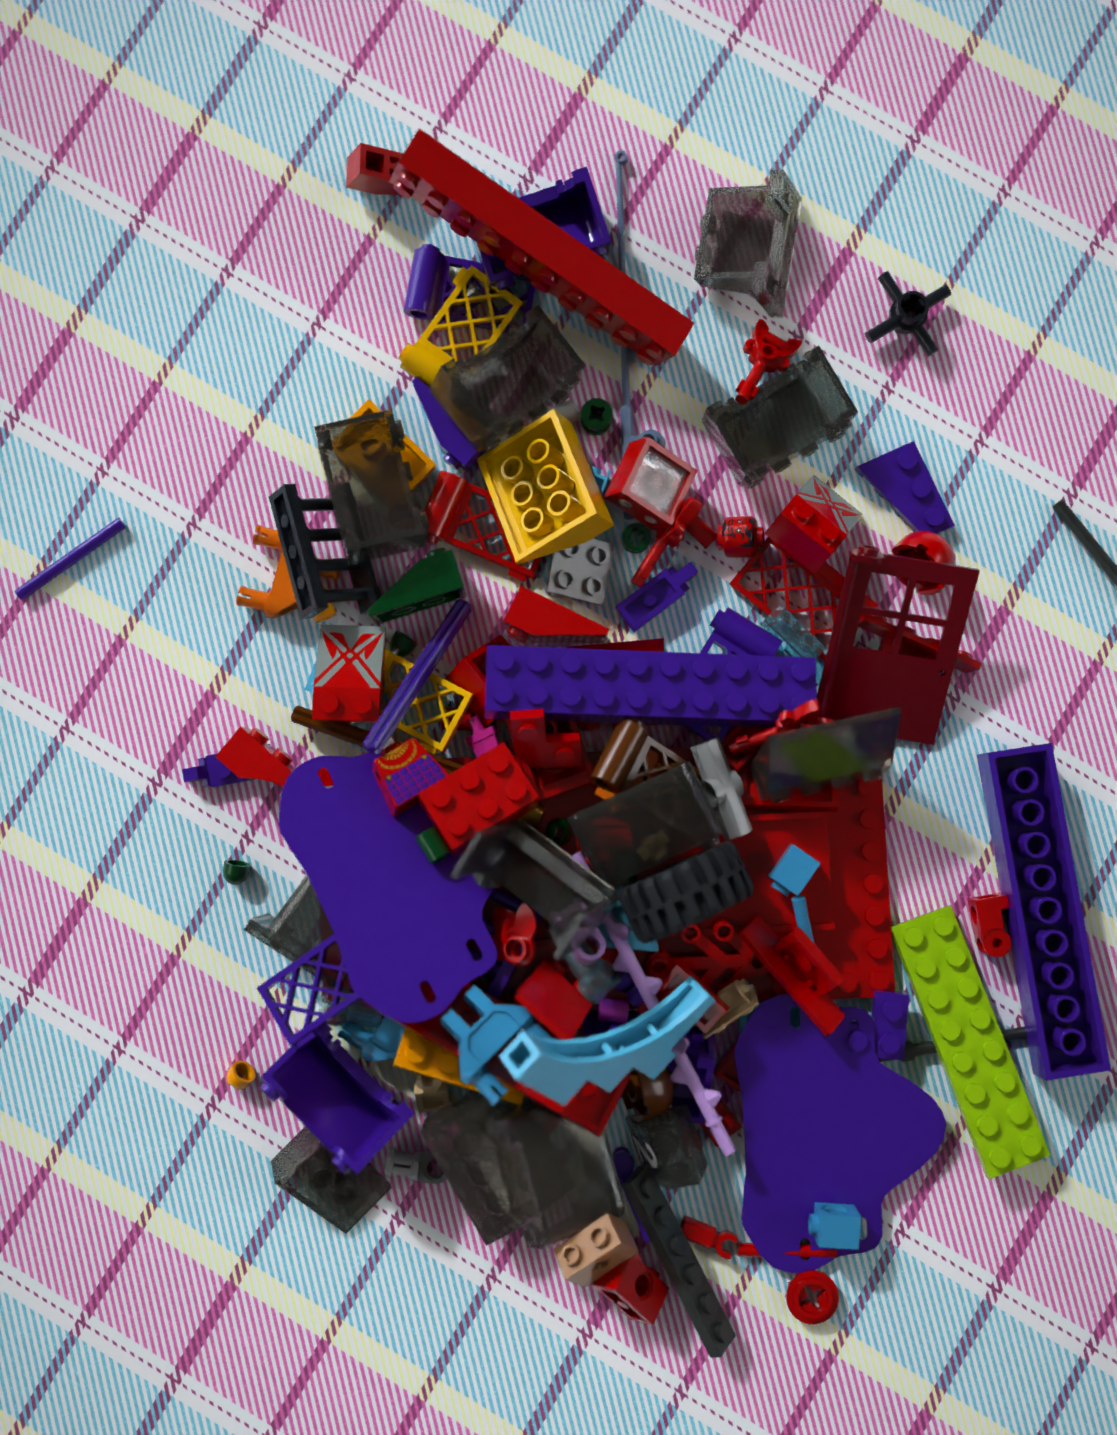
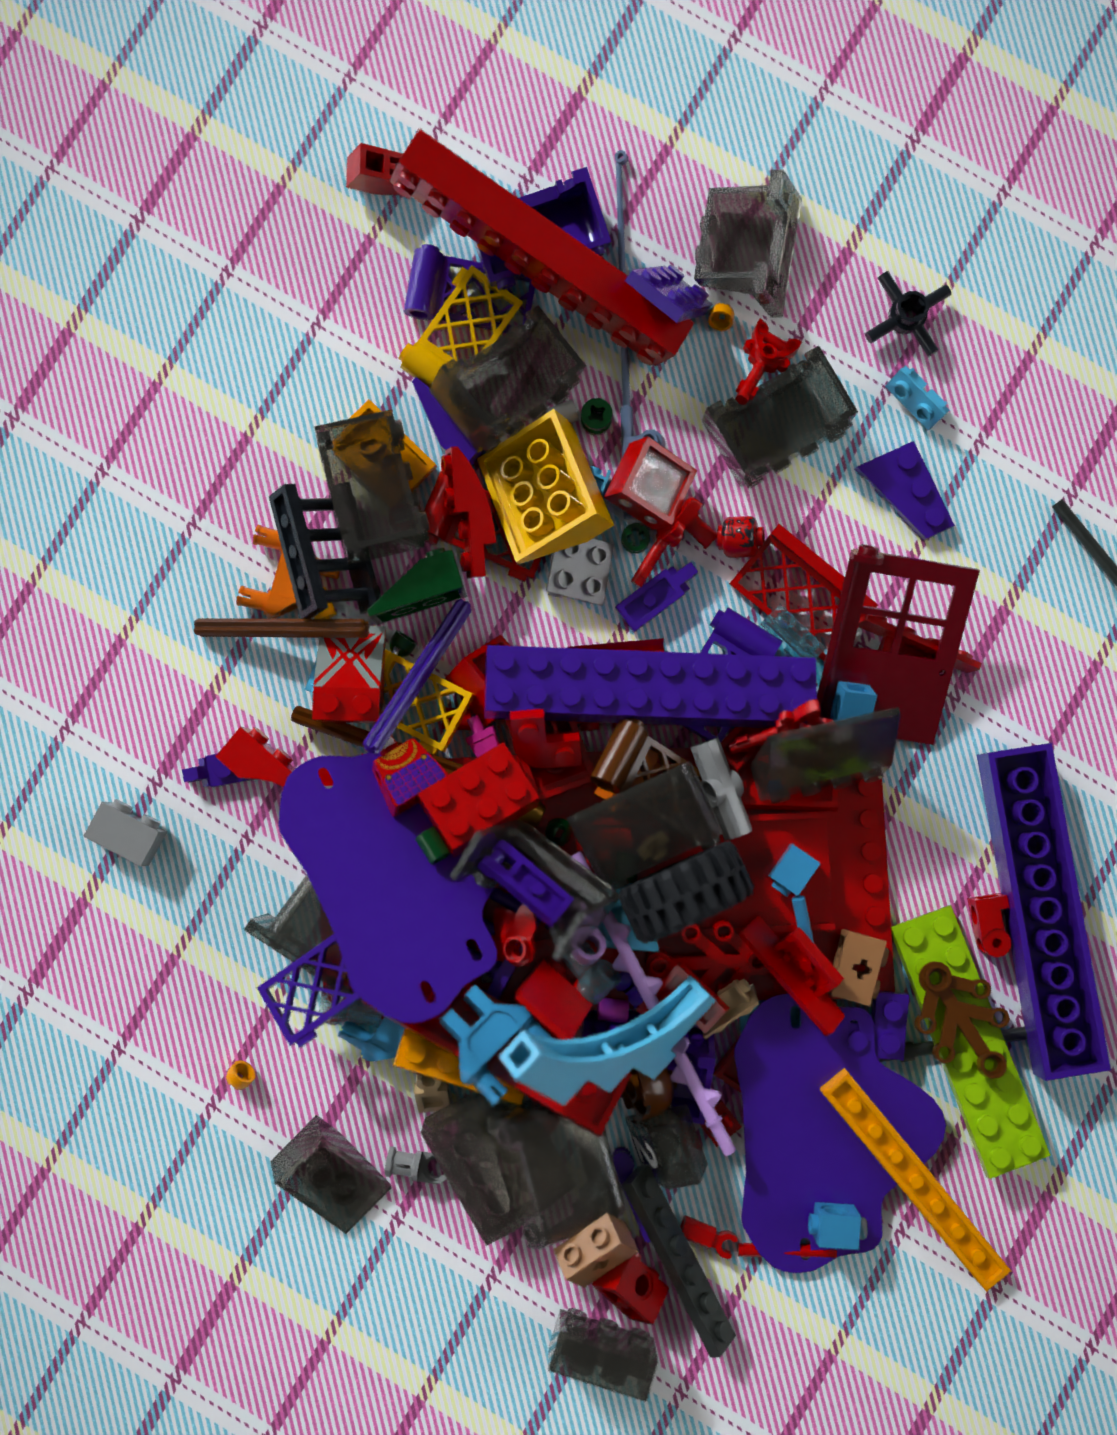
dark purple bar [14,517,127,601] -> none
dark green hinge [223,860,250,885] -> none
dark purple windscreen [260,1023,415,1175] -> none
red slope [503,586,609,644] -> none
red slope [765,475,862,574] -> none
red gear [785,1270,839,1325] -> none
red cylinder [891,530,956,595] -> none
none -> light grey brick [83,799,167,867]
none -> reddish brown axle [193,618,370,638]
none -> red slope [441,446,496,579]
none -> dark purple plate [478,840,574,927]
none -> clear smoke brick [548,1308,658,1402]
none -> dark purple plate [625,265,713,323]
none -> light orange hinge [708,303,734,331]
none -> light orange tile [819,1068,1011,1292]
none -> medium nougat brick [827,929,889,1006]
none -> dark azure brick [830,681,877,734]
none -> medium azure hinge [885,366,950,431]
none -> reddish brown plant [914,961,1010,1079]

